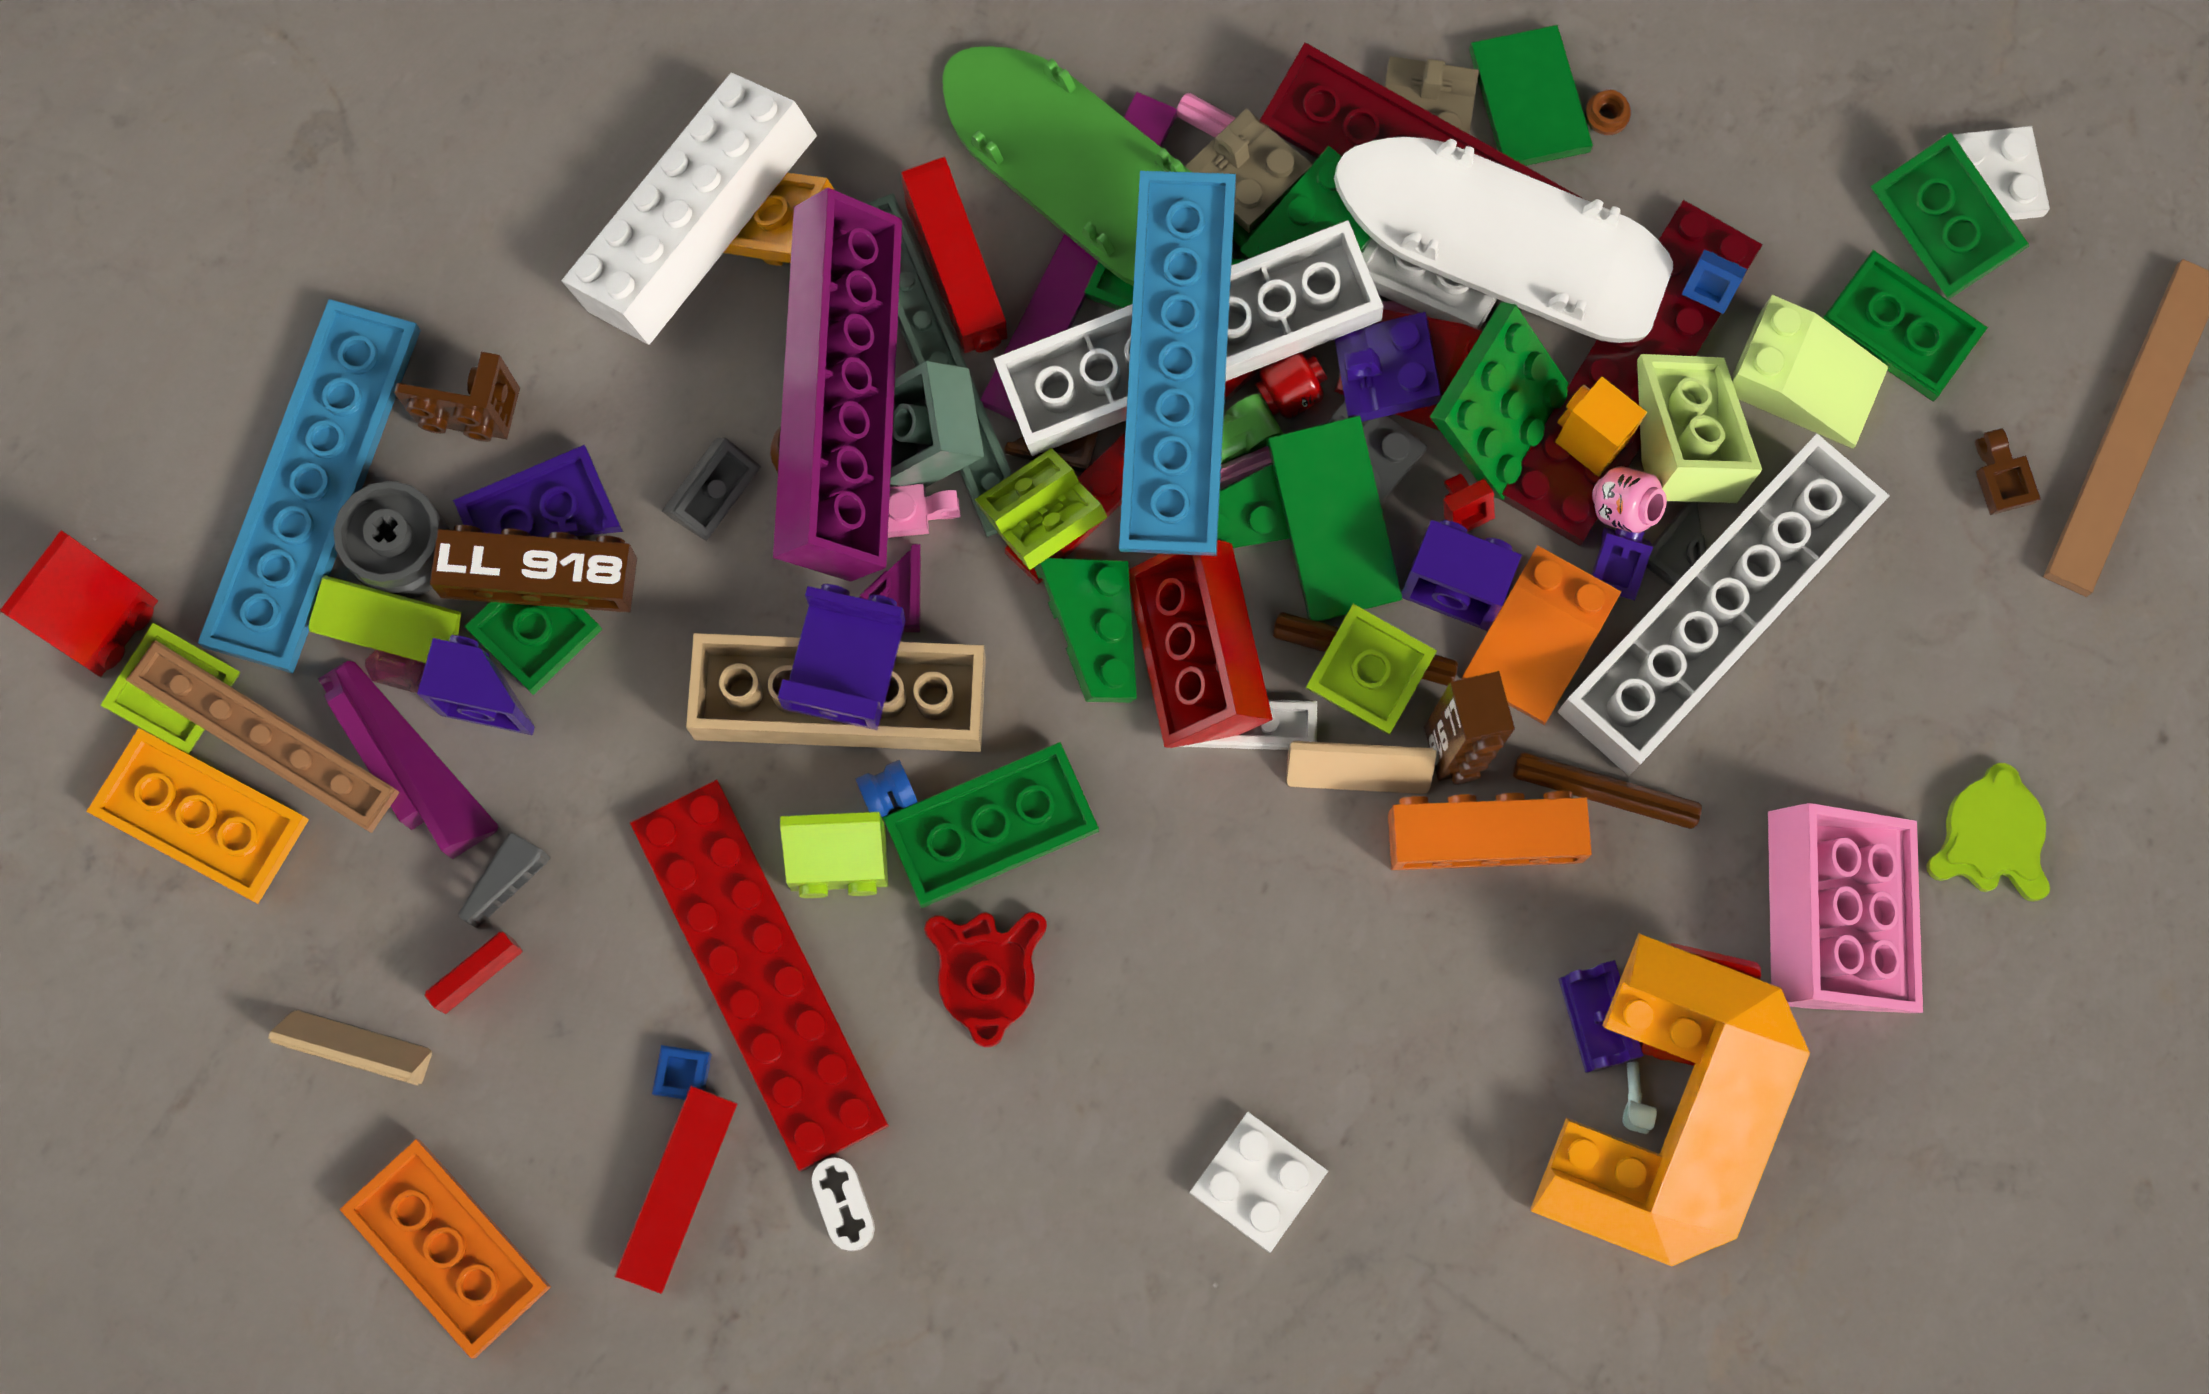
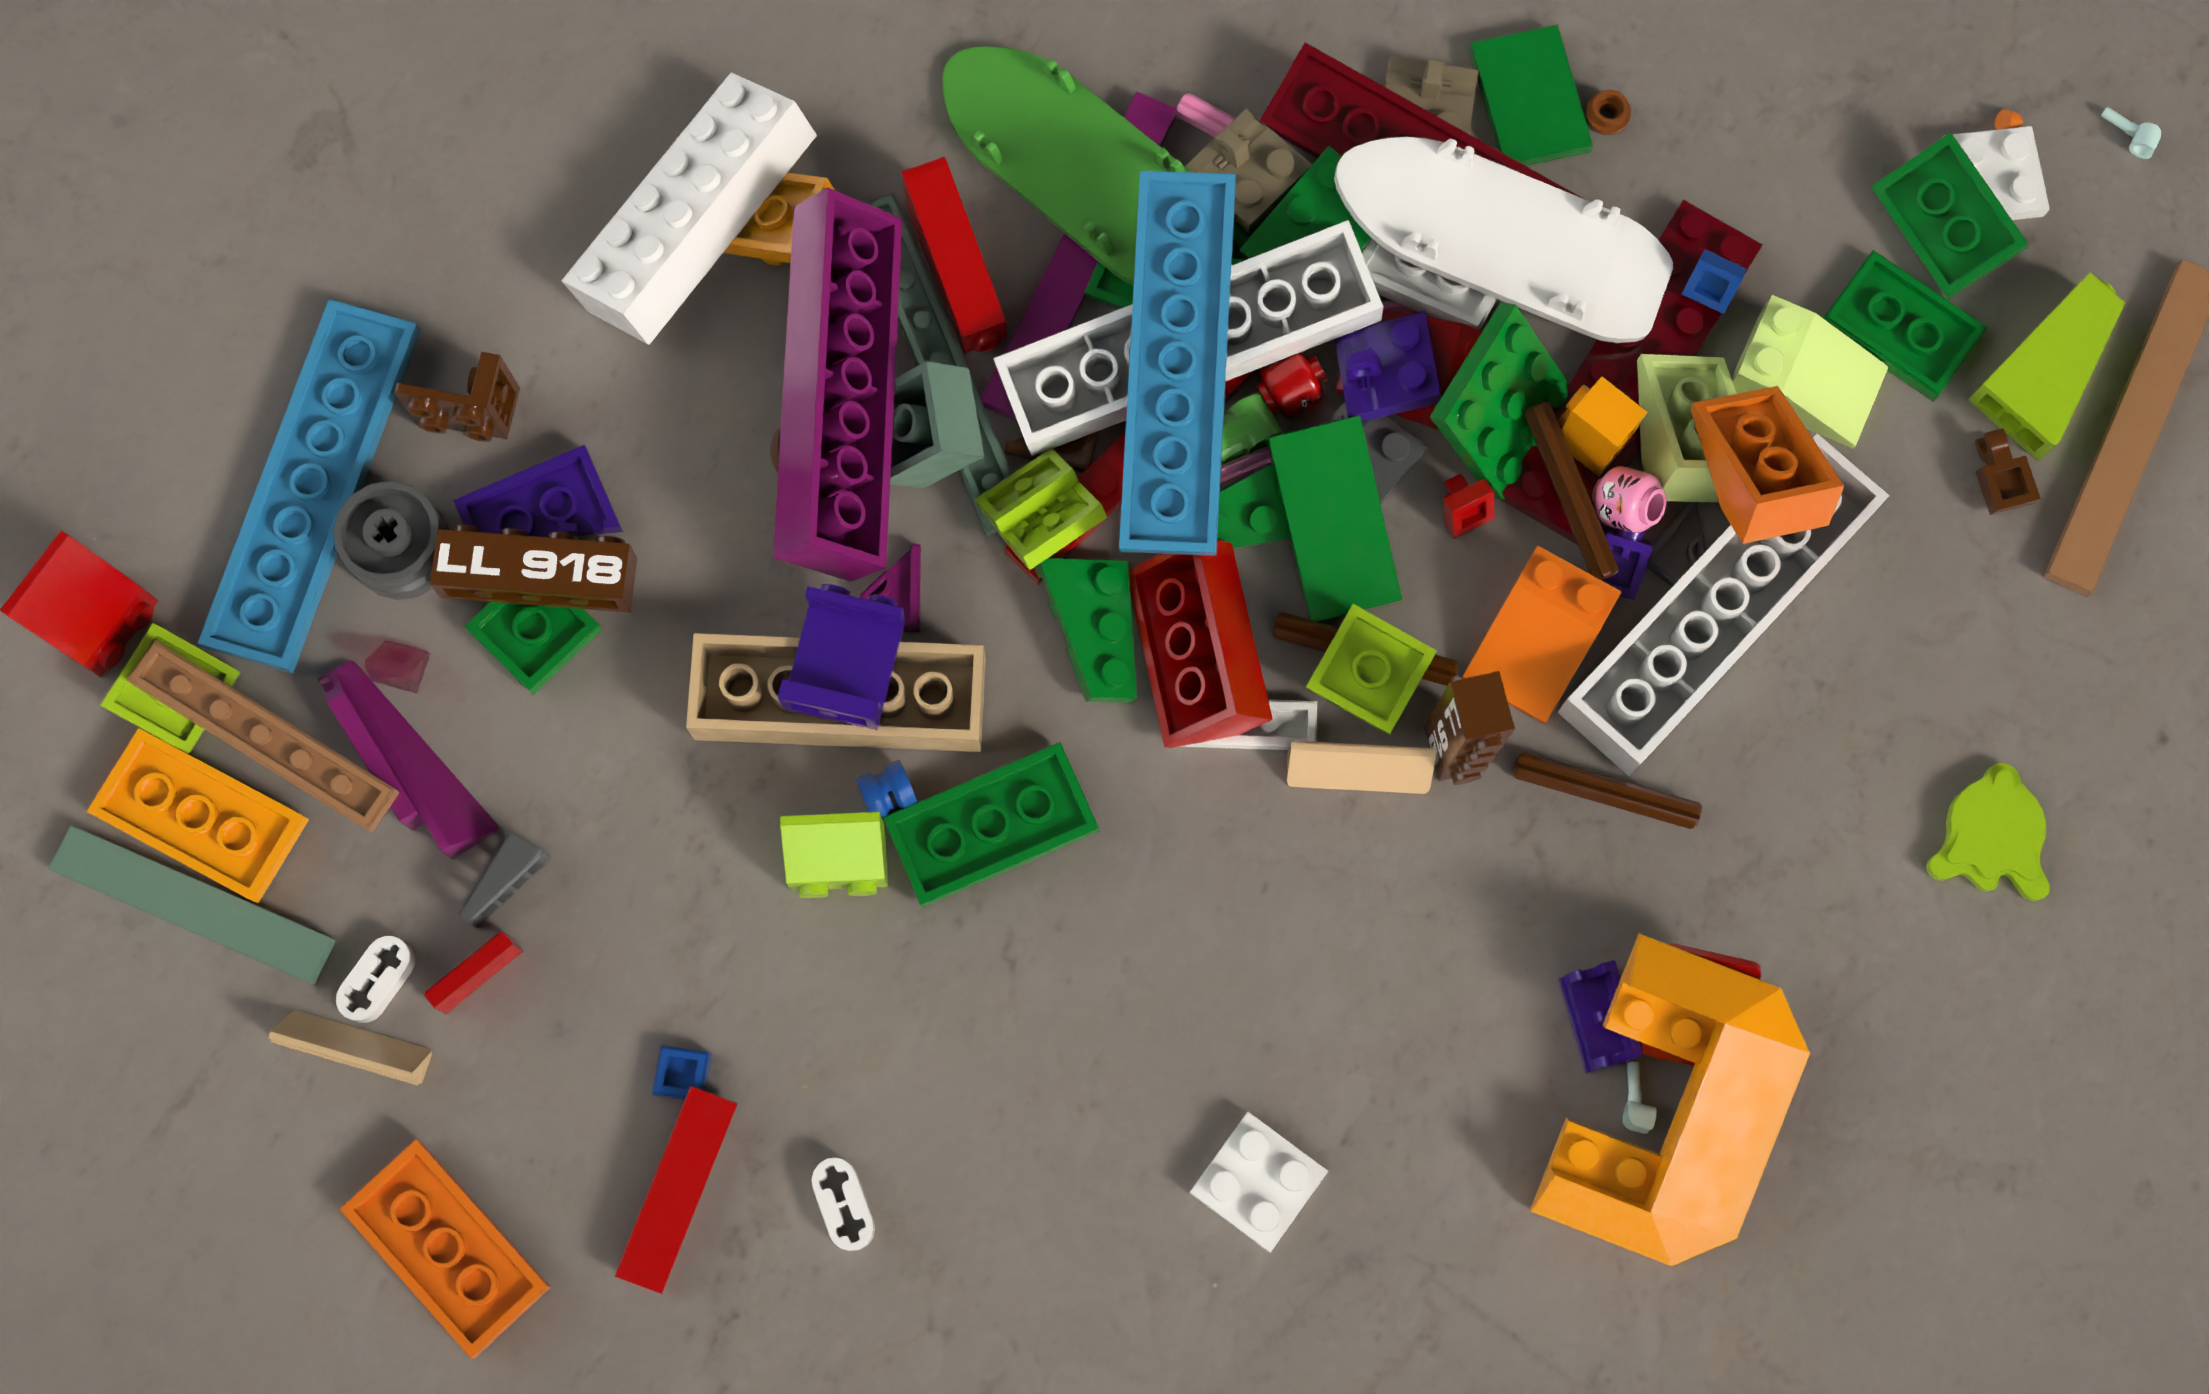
lime slope [309,575,461,663] -> none
dark purple slope [417,635,535,735] -> none
red plate [630,779,889,1172] -> none
dark grey slope [662,438,761,541] -> none
bright pink plate [888,484,961,538] -> none
red tile [924,912,1047,1048] -> none
orange brick [1388,791,1592,870] -> none
dark purple brick [1401,520,1522,631] -> none
bright pink slope [1768,803,1923,1013] -> none
none -> sand green tile [48,825,336,985]
none -> white beam [336,936,415,1023]
none -> reddish brown axle [1524,402,1619,580]
none -> orange slope [1691,386,1844,544]
none -> lime slope [1968,272,2126,461]
none -> orange piece [1995,109,2023,130]
none -> light aqua hand [2101,107,2161,159]

